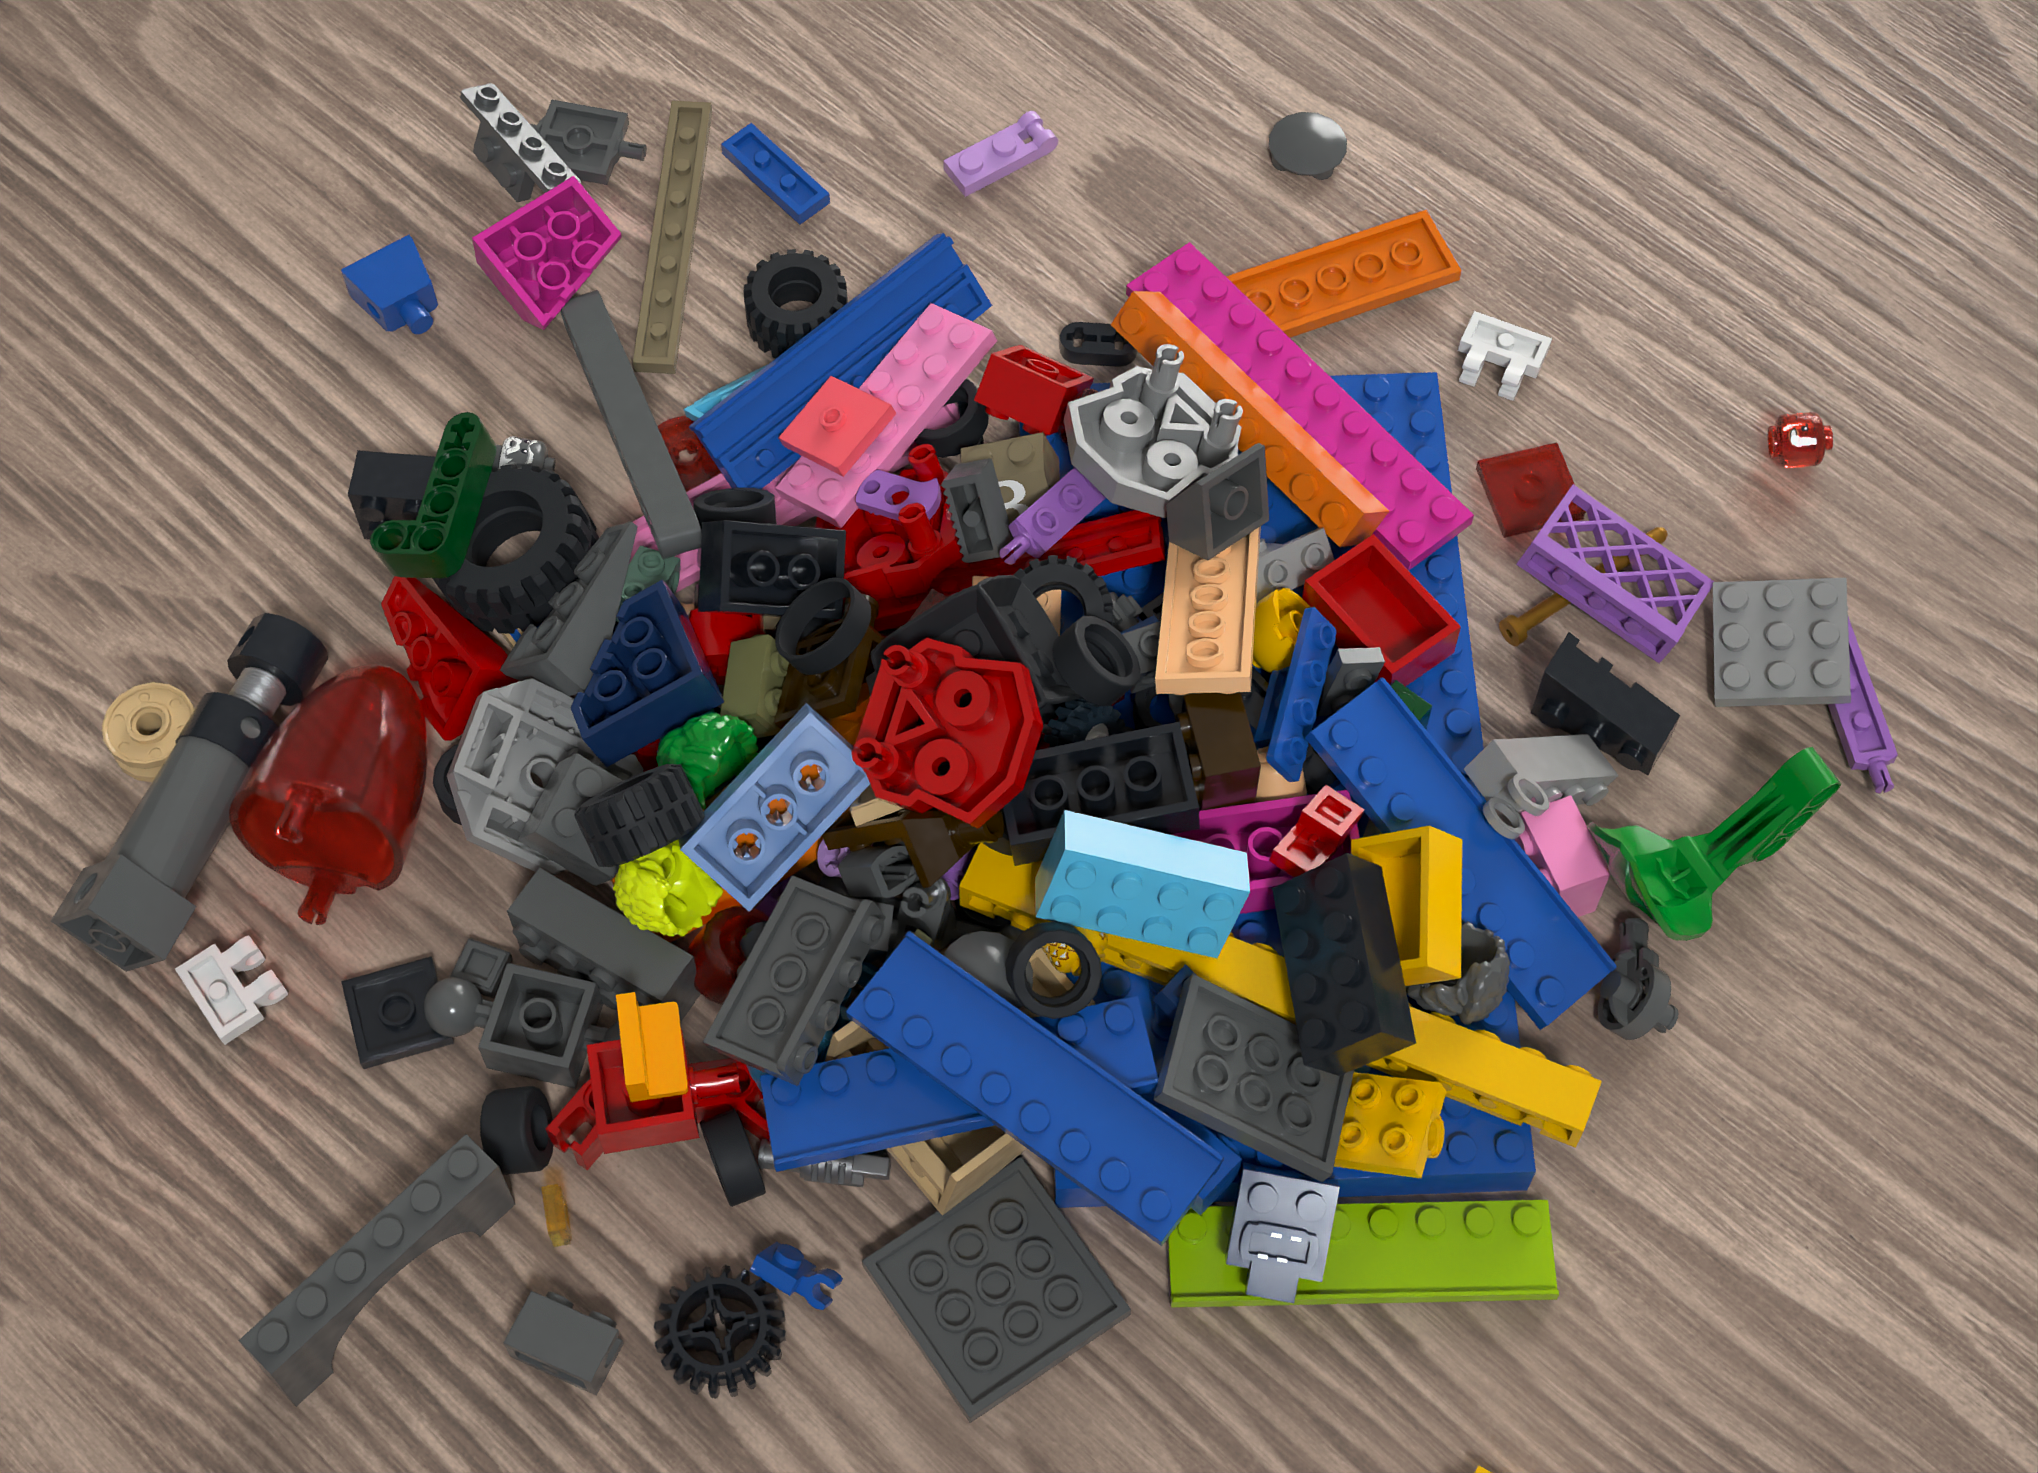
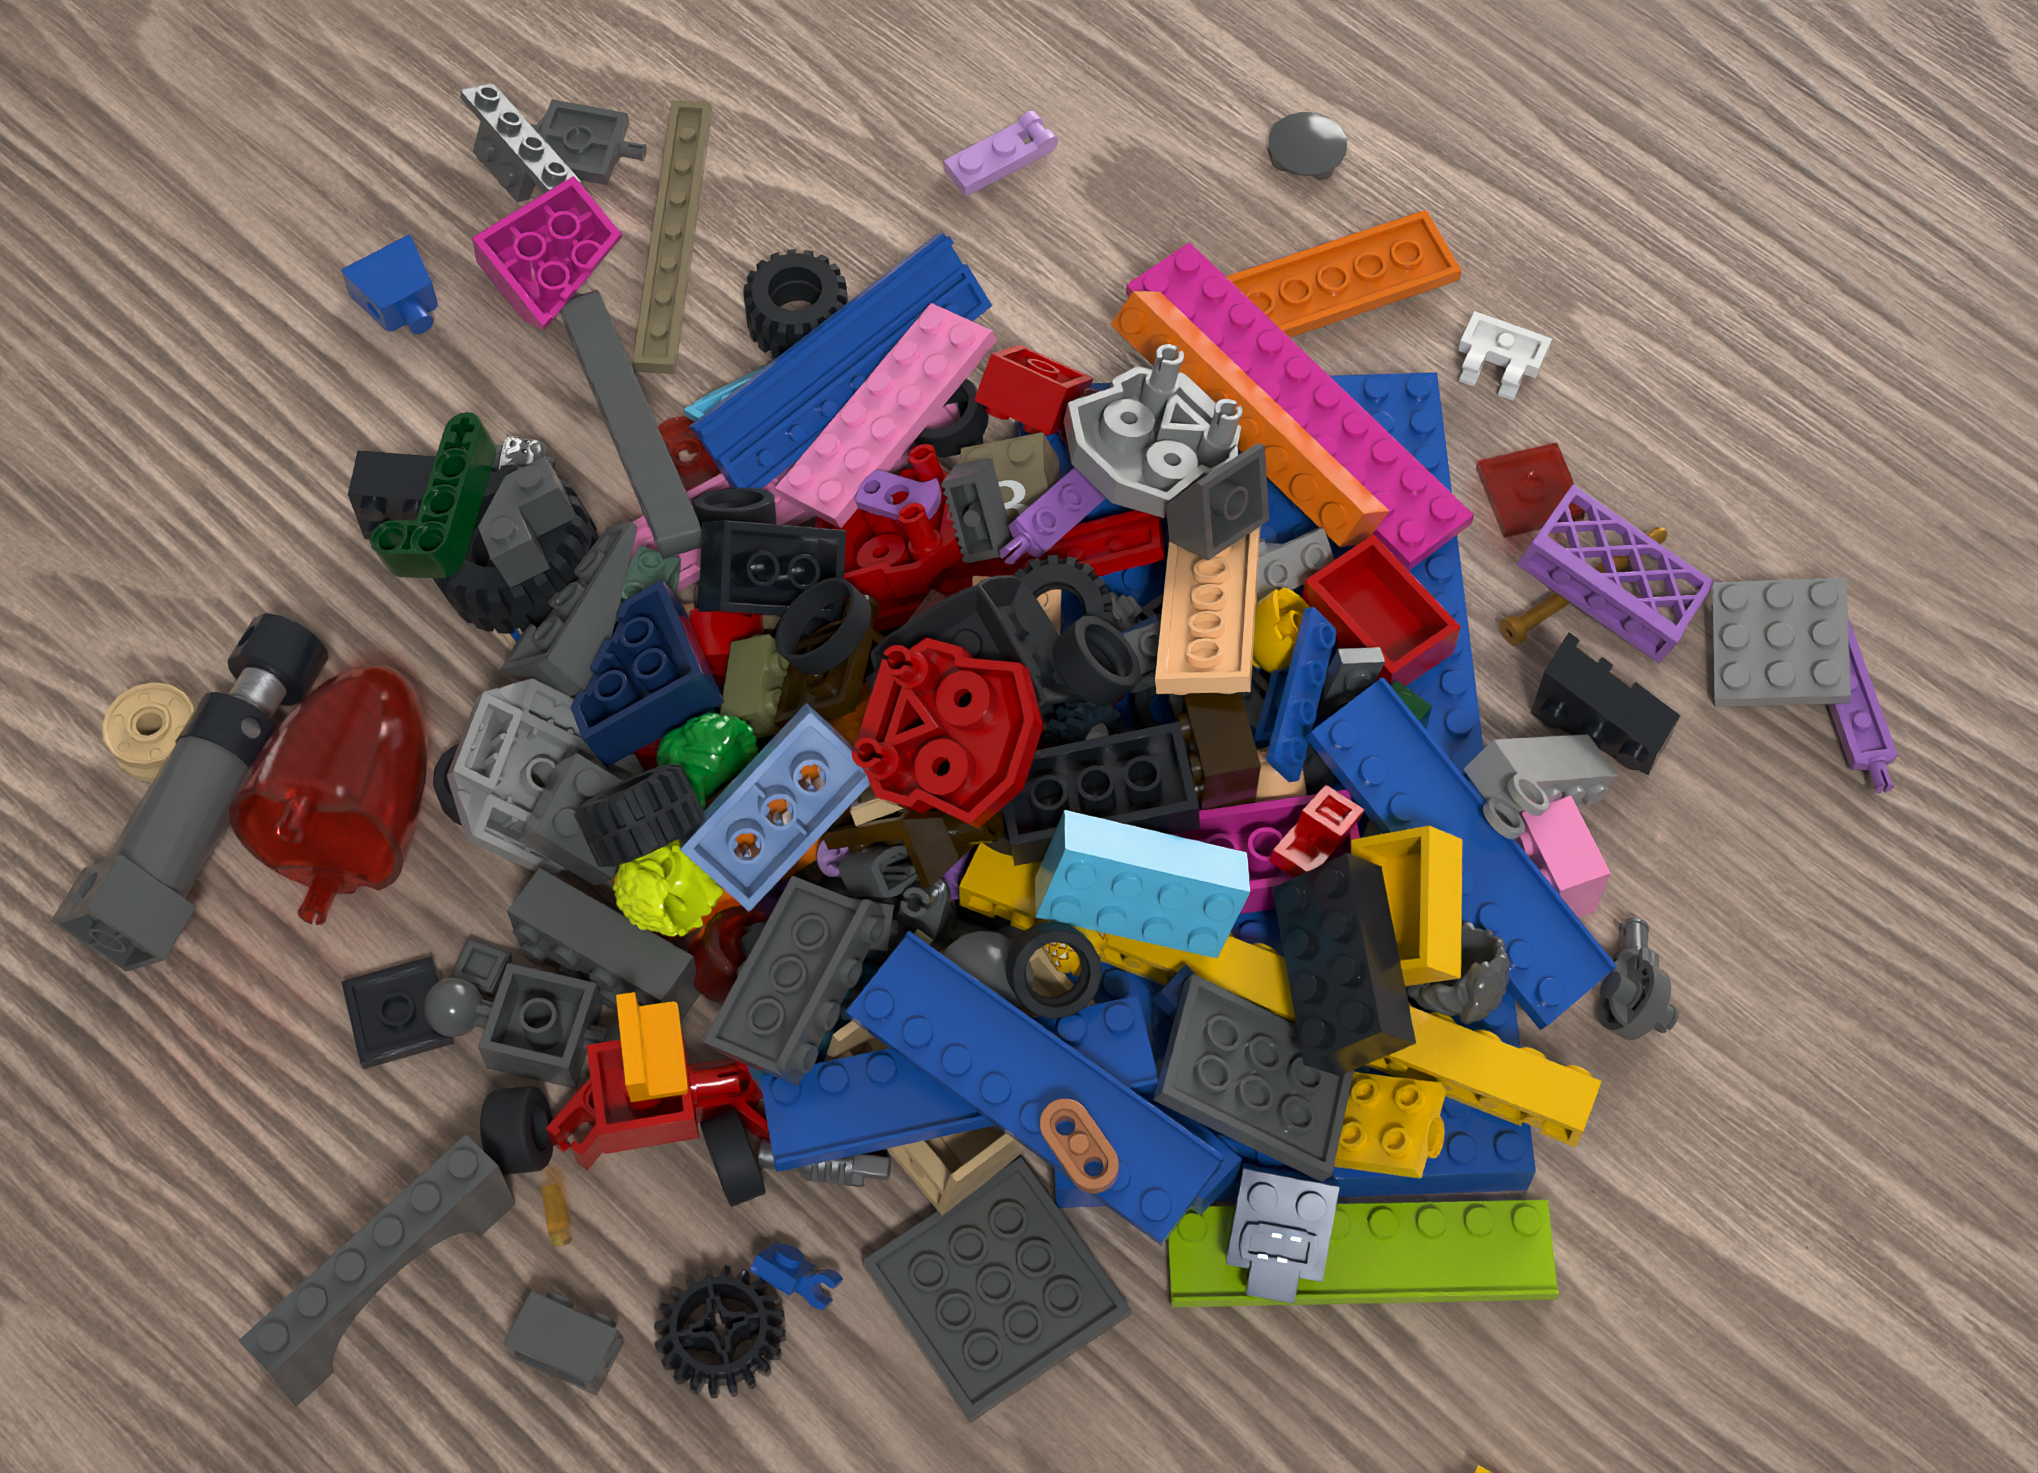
white plate [175,935,288,1045] -> none
red wedge [381,576,519,741] -> none
blue plate [721,123,830,225] -> none
coral plate [778,376,896,477] -> none
black beam [1059,322,1137,367] -> none
green piece [1587,747,1841,941] -> none
clear red head [1767,412,1833,468] -> none
none -> dark grey brick [478,457,577,588]
none -> nougat plate [1040,1099,1119,1194]

